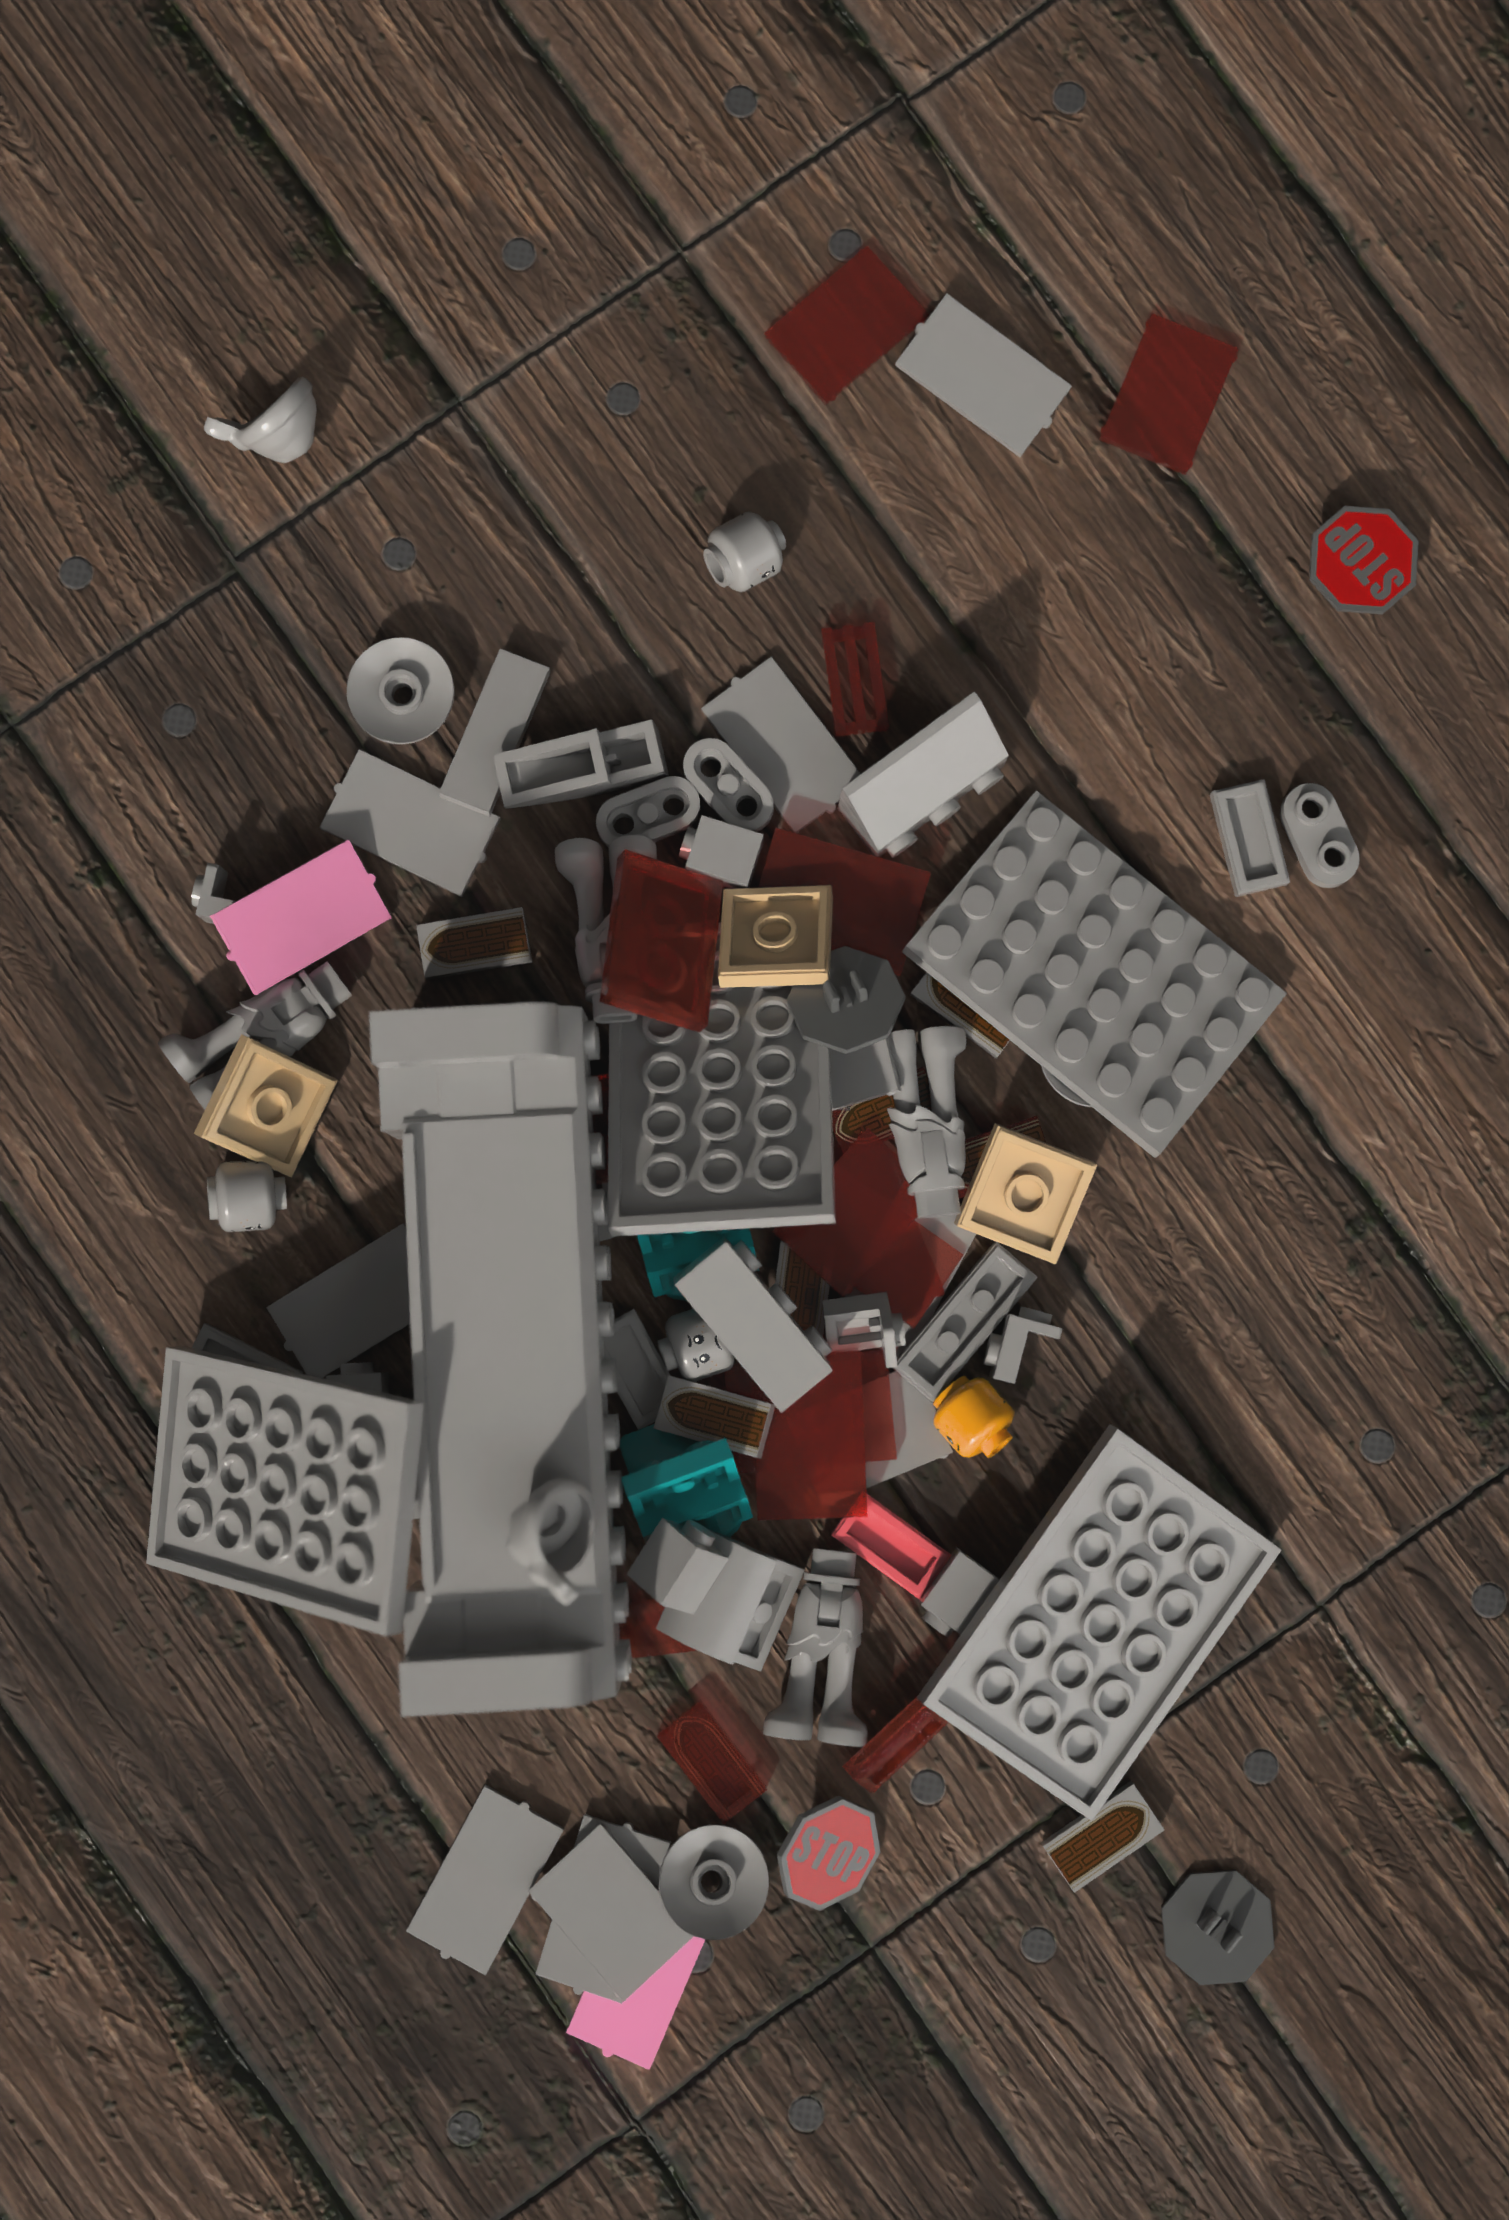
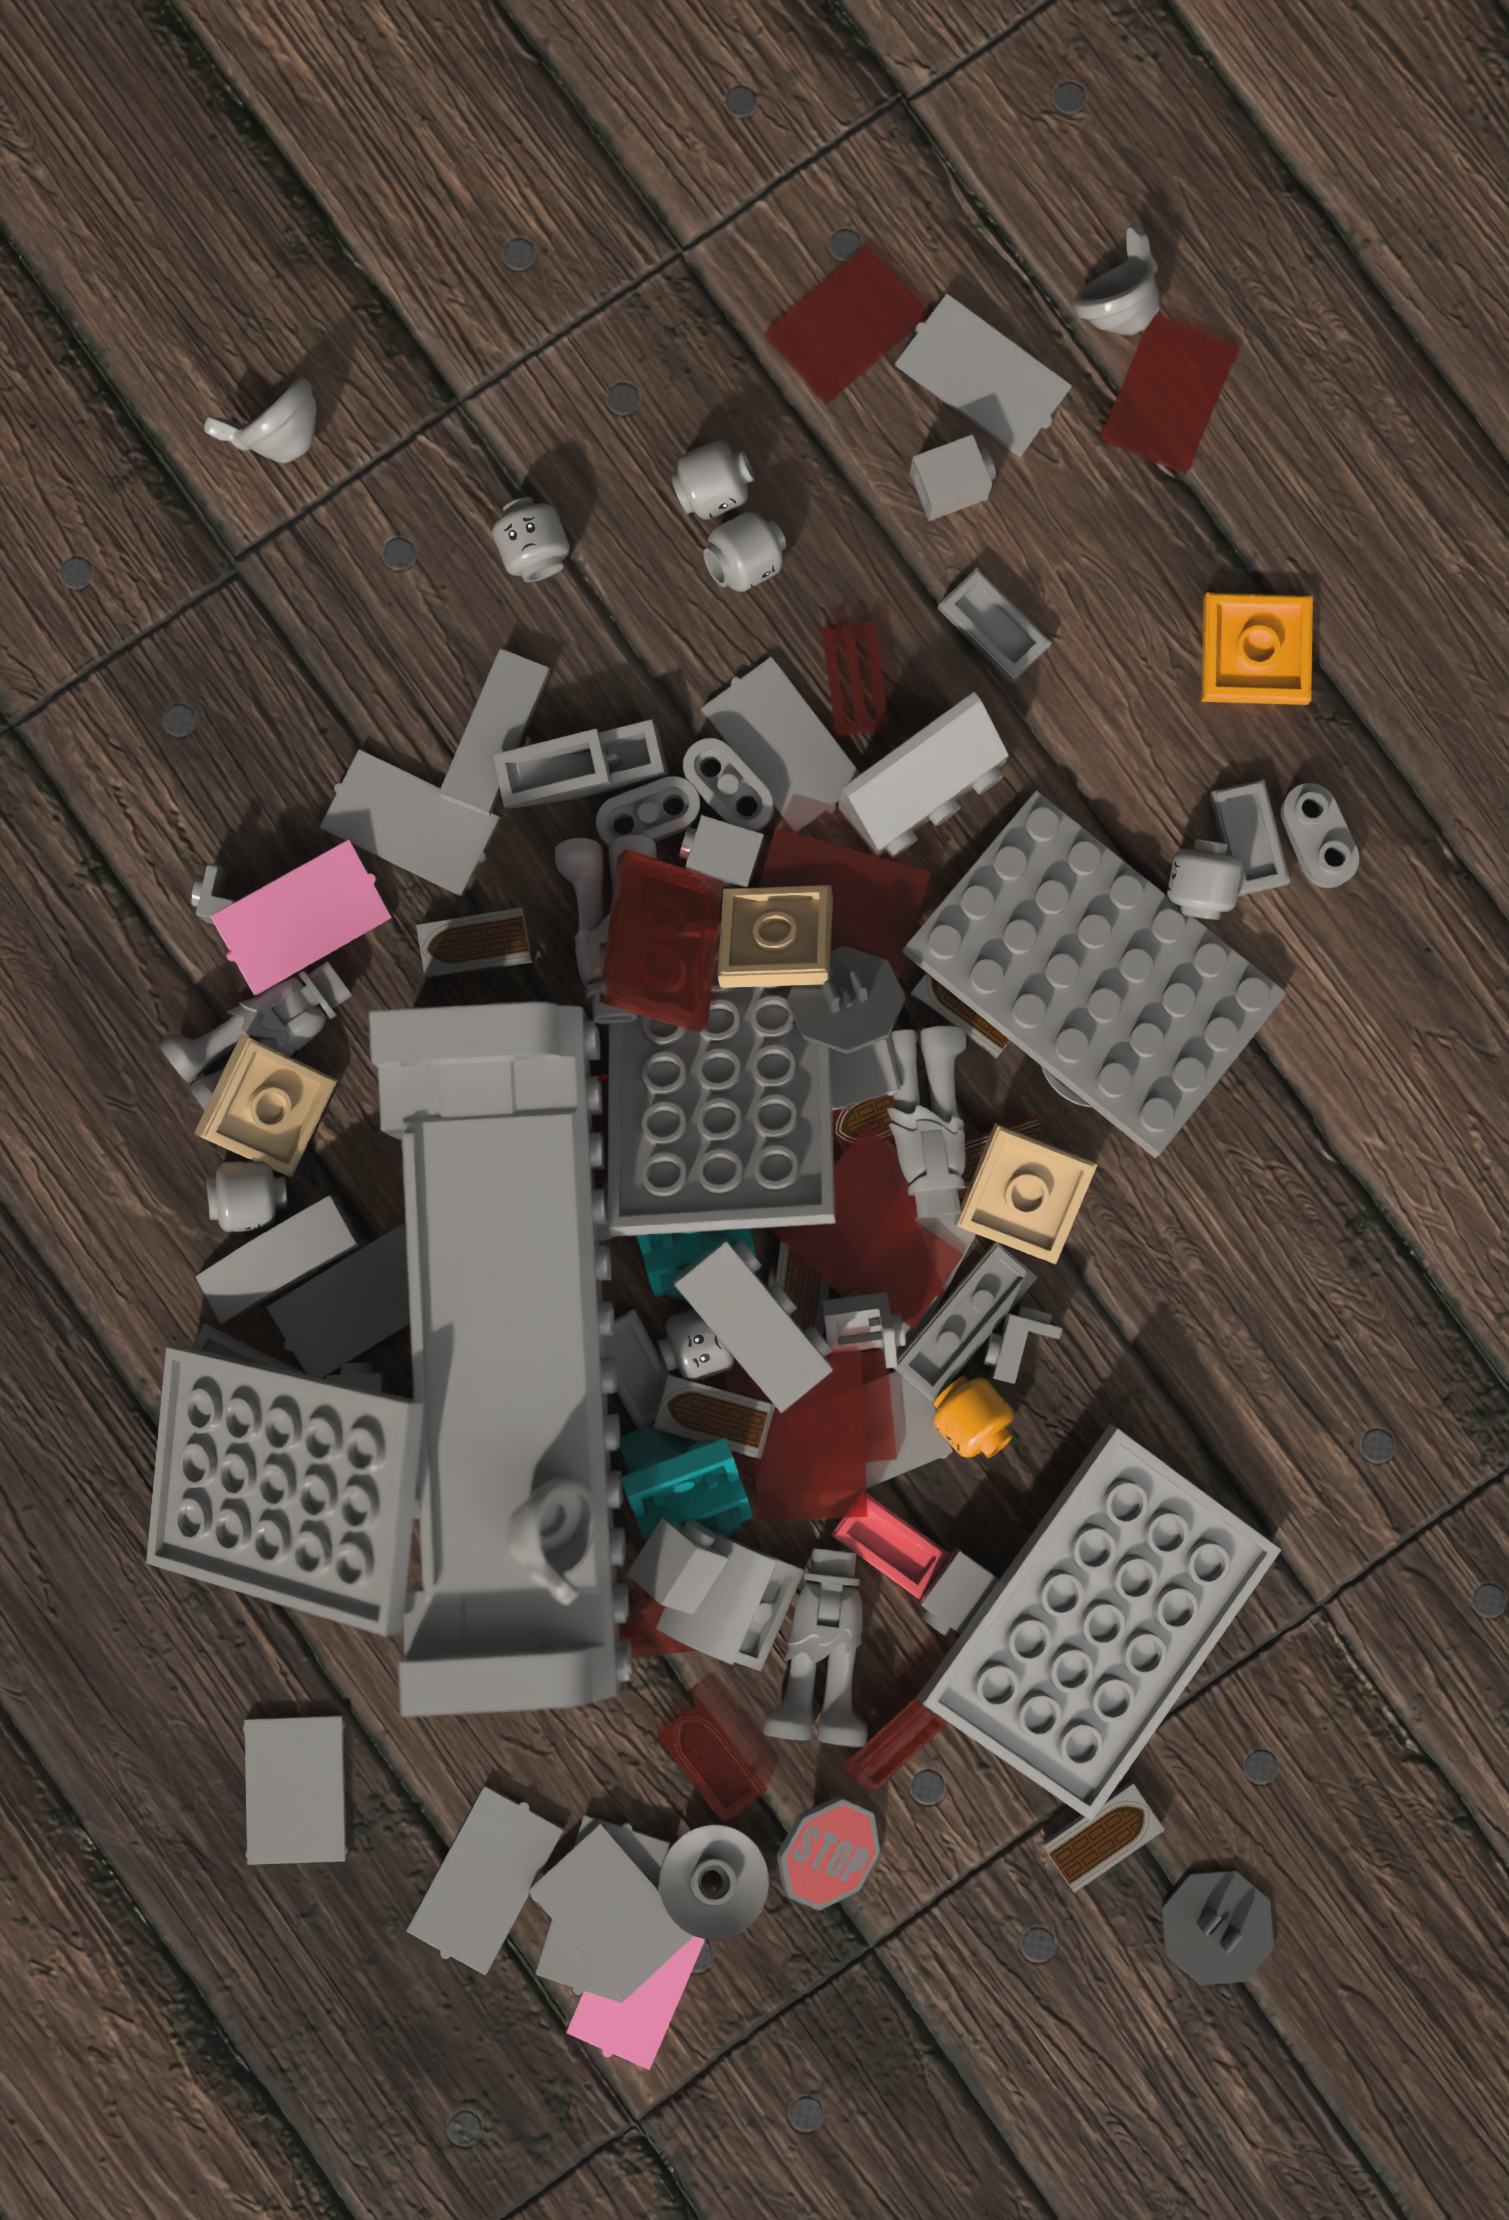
light grey dish [347,637,454,744] -> none
piece [1309,506,1419,615] -> none
none -> light grey slope [195,1195,362,1324]
none -> light grey piece [243,1715,348,1865]
none -> light grey head [492,497,570,582]
none -> light grey head [671,440,755,520]
none -> light grey brick [910,434,996,521]
none -> light grey tile [938,568,1052,683]
none -> light grey hat [1073,226,1160,335]
none -> light grey head [1167,839,1242,920]
none -> light orange tile [1201,593,1313,705]

